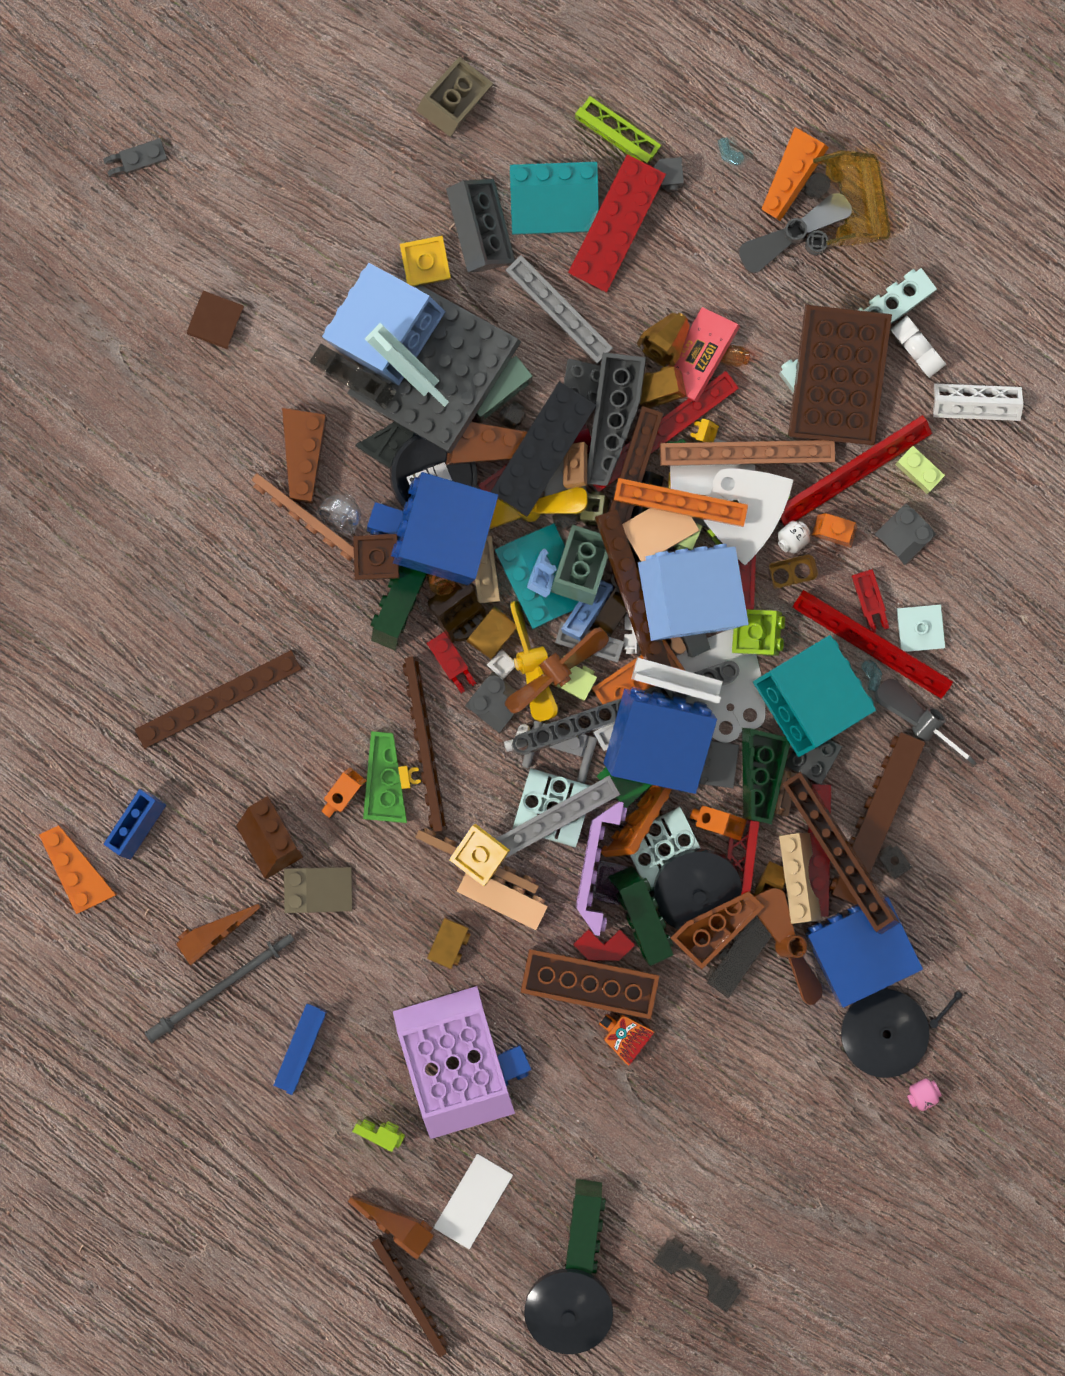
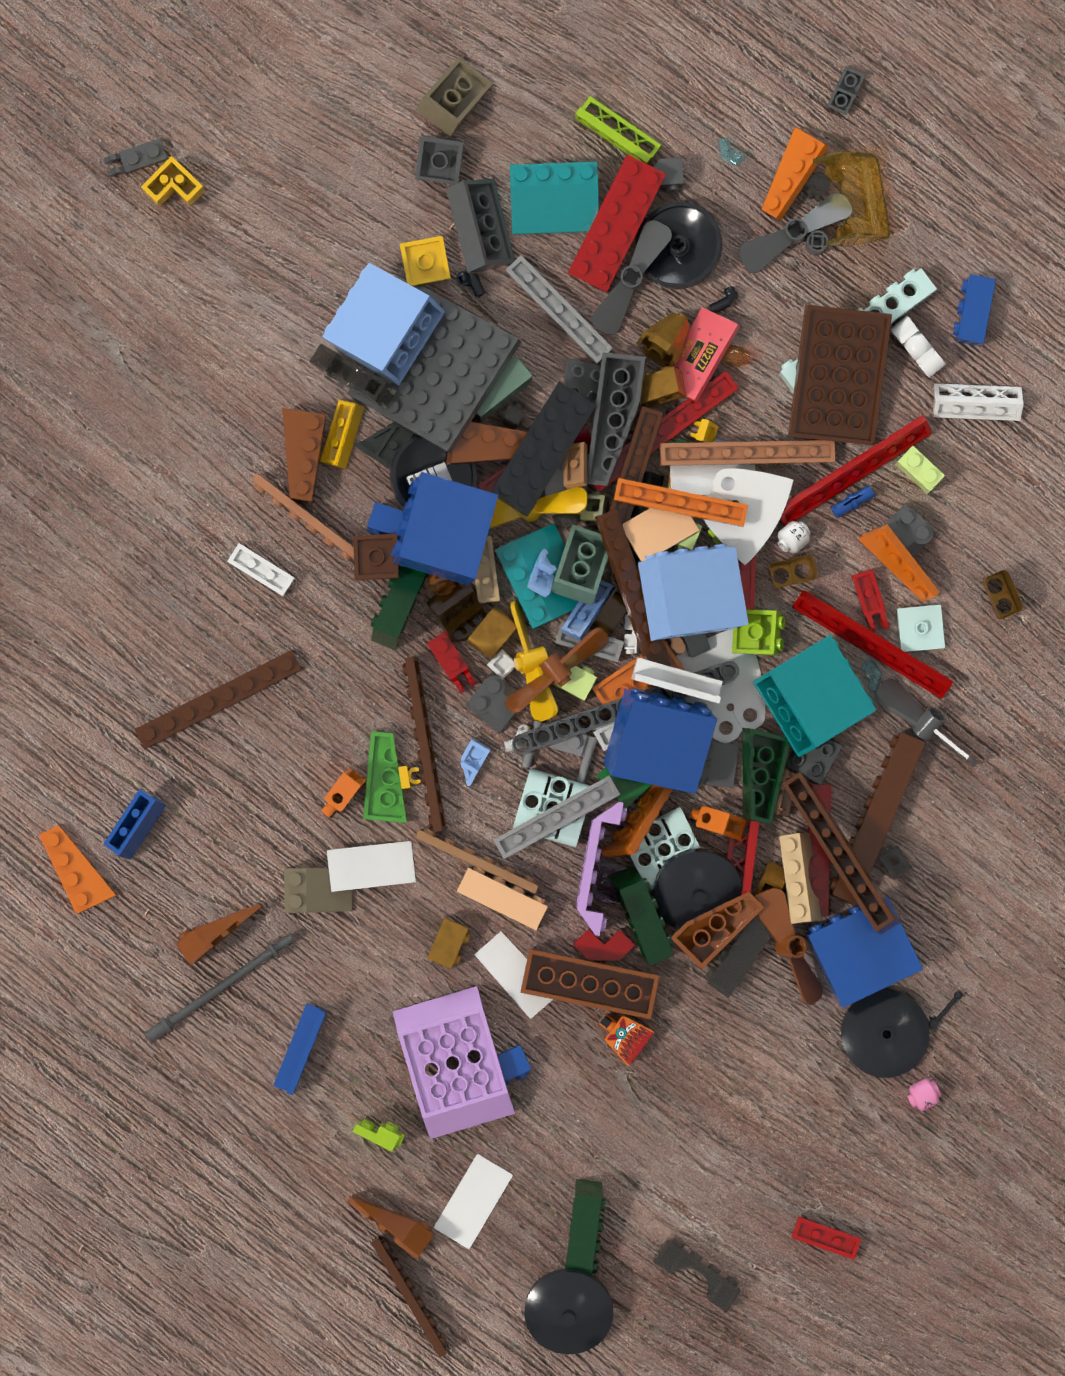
reddish brown slope [187,290,244,349] -> none
reddish brown slope [236,796,303,880] -> none
clear cylinder [316,494,361,536] -> none
light aqua fence [365,323,449,407] -> none
yellow plate [449,824,510,886] -> none
orange torso [811,513,857,548] -> none
none -> yellow brick [141,156,205,207]
none -> white plate [227,543,295,597]
none -> yellow slope [320,400,364,469]
none -> white sticker [327,841,416,892]
none -> dark grey slope [415,135,464,185]
none -> black arm [456,271,485,297]
none -> light blue slope [460,738,491,787]
none -> white sticker [474,932,553,1019]
none -> dark grey piece [592,220,672,335]
none -> black dish [635,202,723,290]
none -> black arm [710,286,738,313]
none -> red plate [791,1216,861,1260]
none -> dark grey slope [827,66,865,115]
none -> blue pin [830,485,875,519]
none -> orange wing [858,524,940,602]
none -> blue brick [953,274,996,347]
none -> pearl gold piece [981,570,1023,619]

